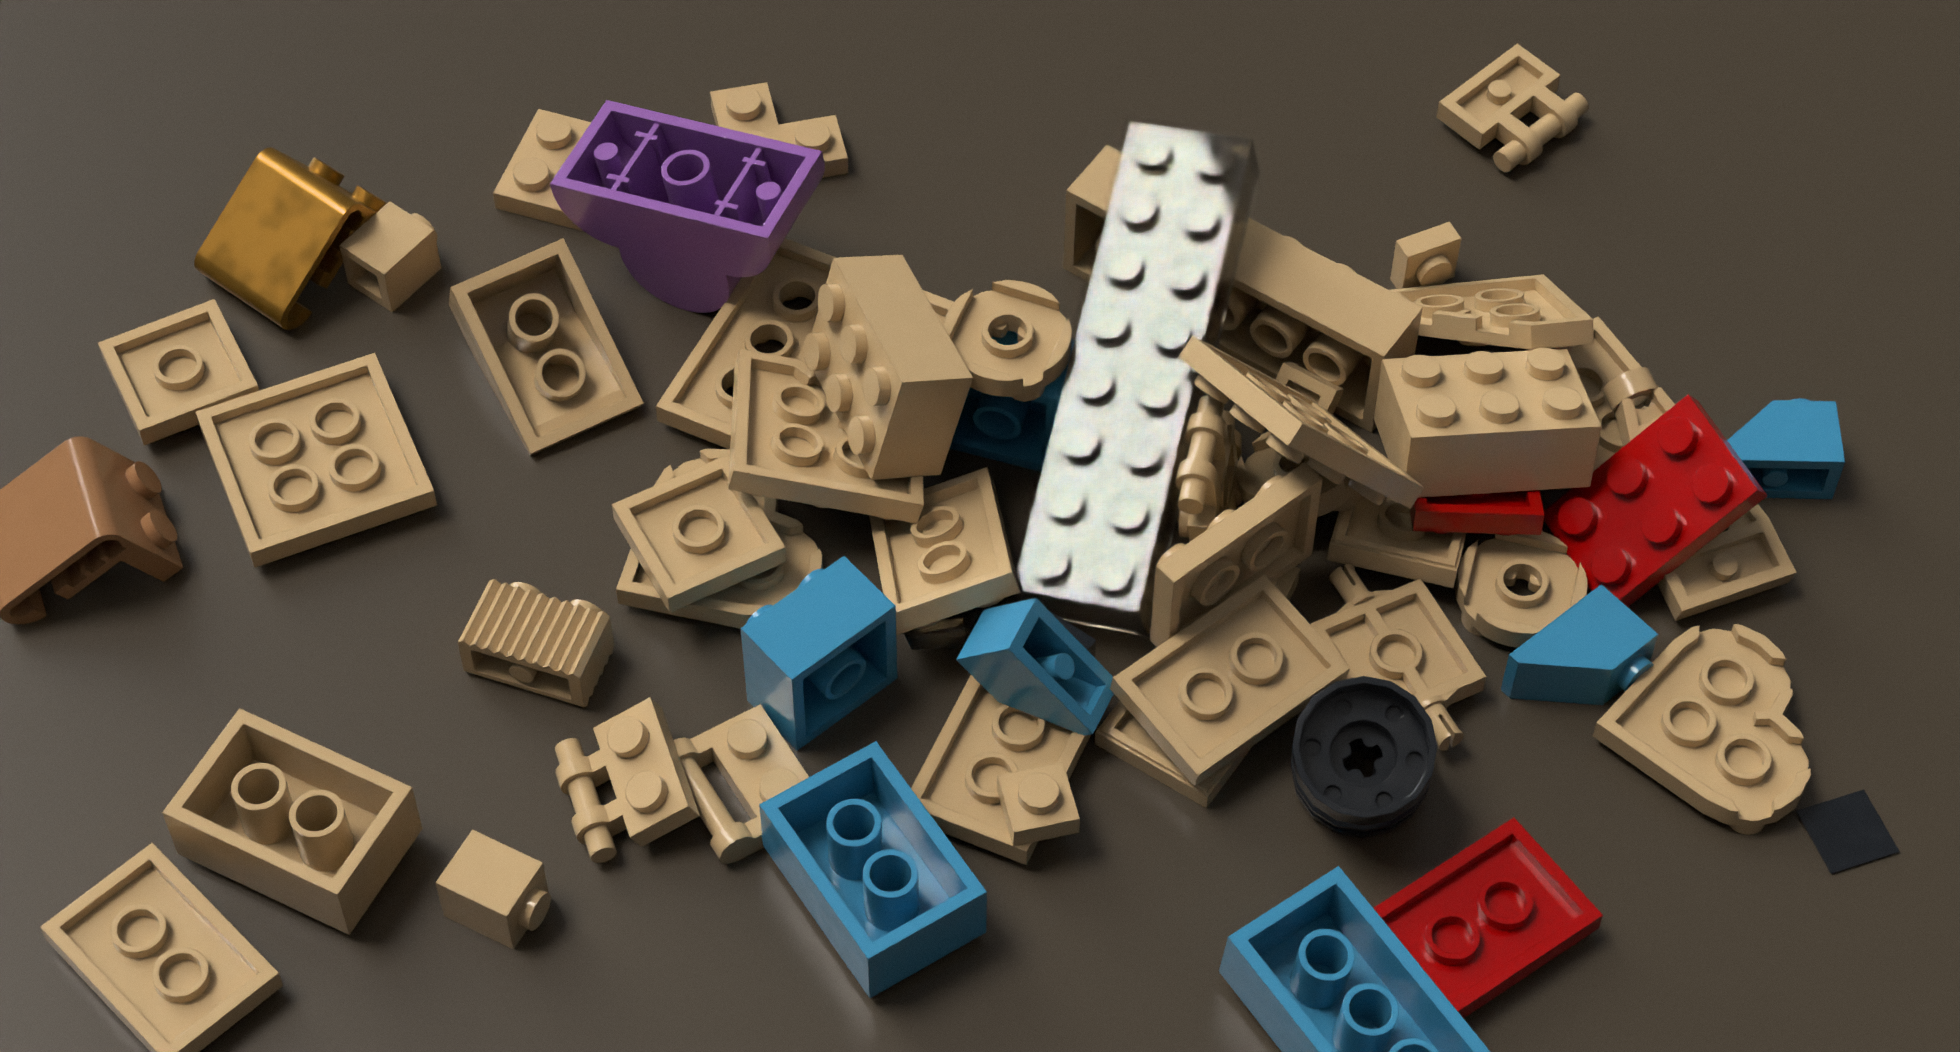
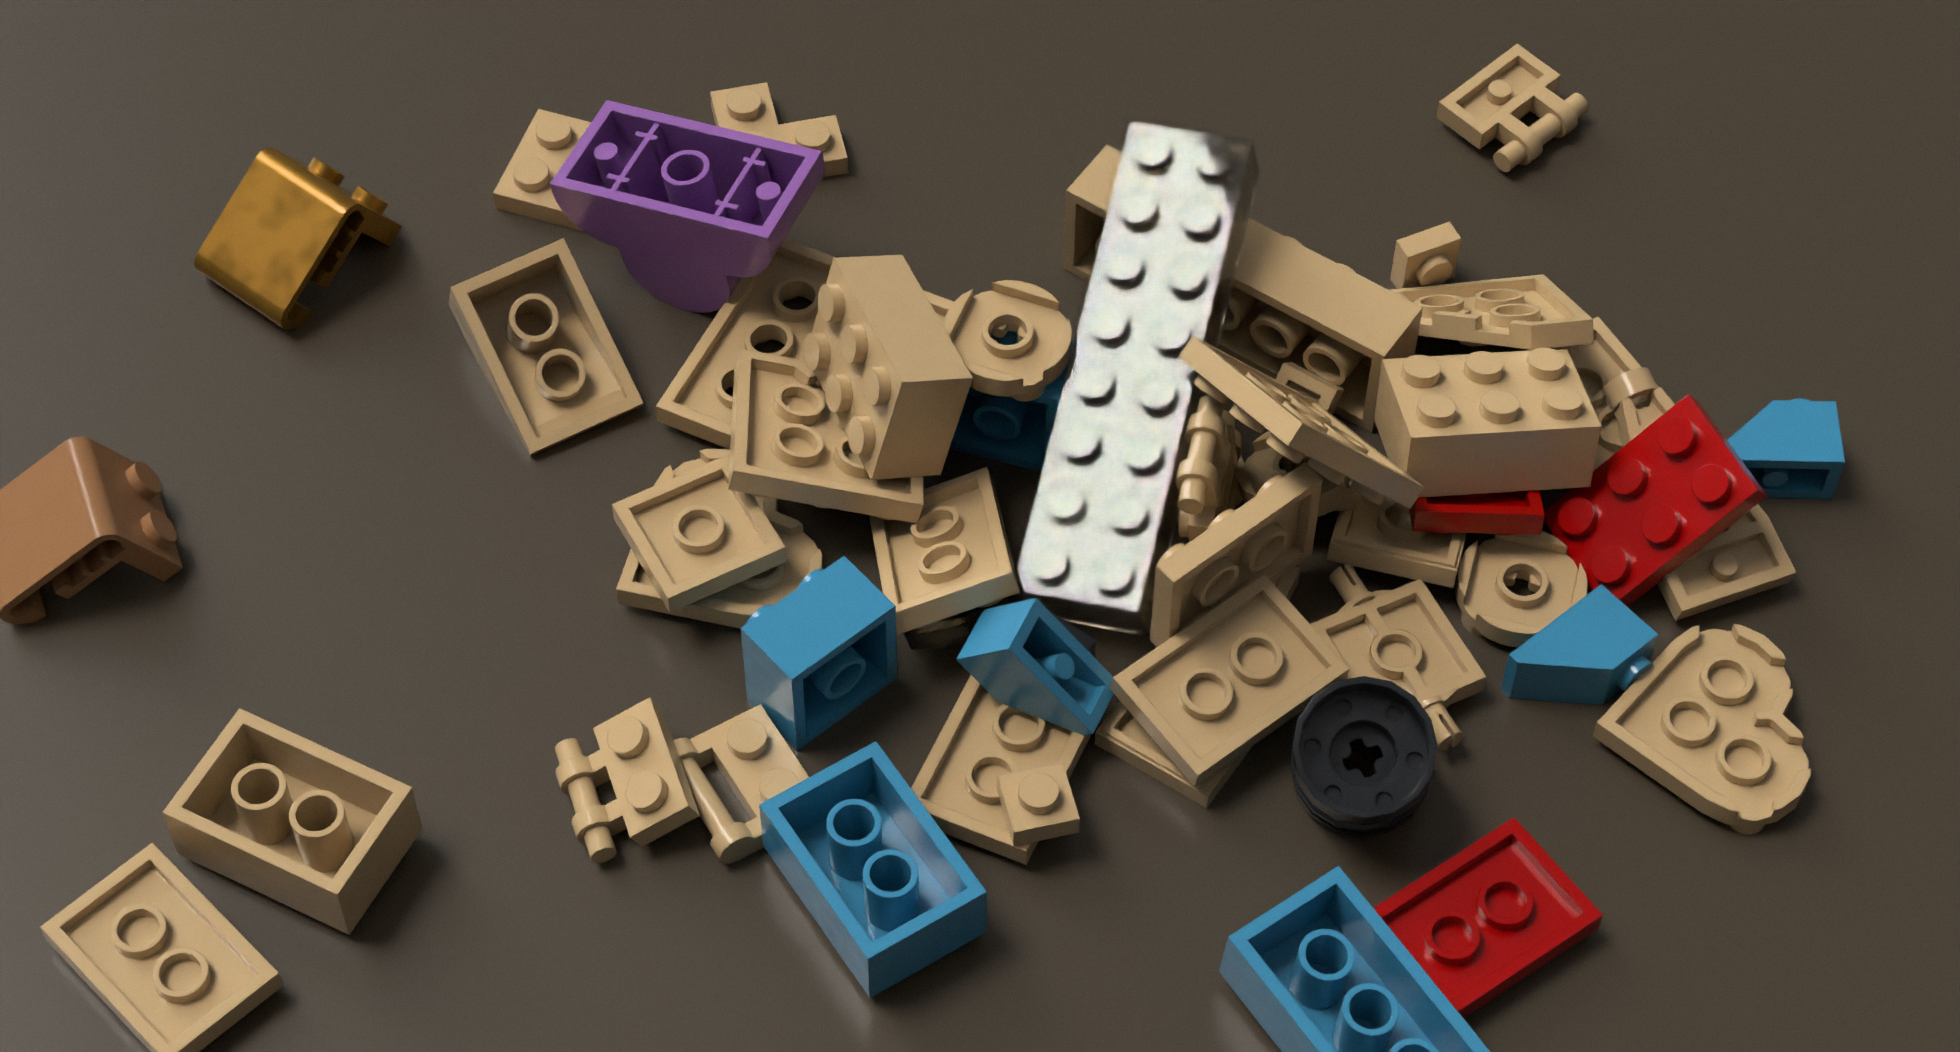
tan plate [98,299,259,446] -> none
tan plate [195,353,437,568] -> none
tan brick [339,201,442,312] -> none
tan brick [436,829,551,950] -> none
tan brick [458,579,614,707] -> none
black sticker [1796,789,1900,874] -> none

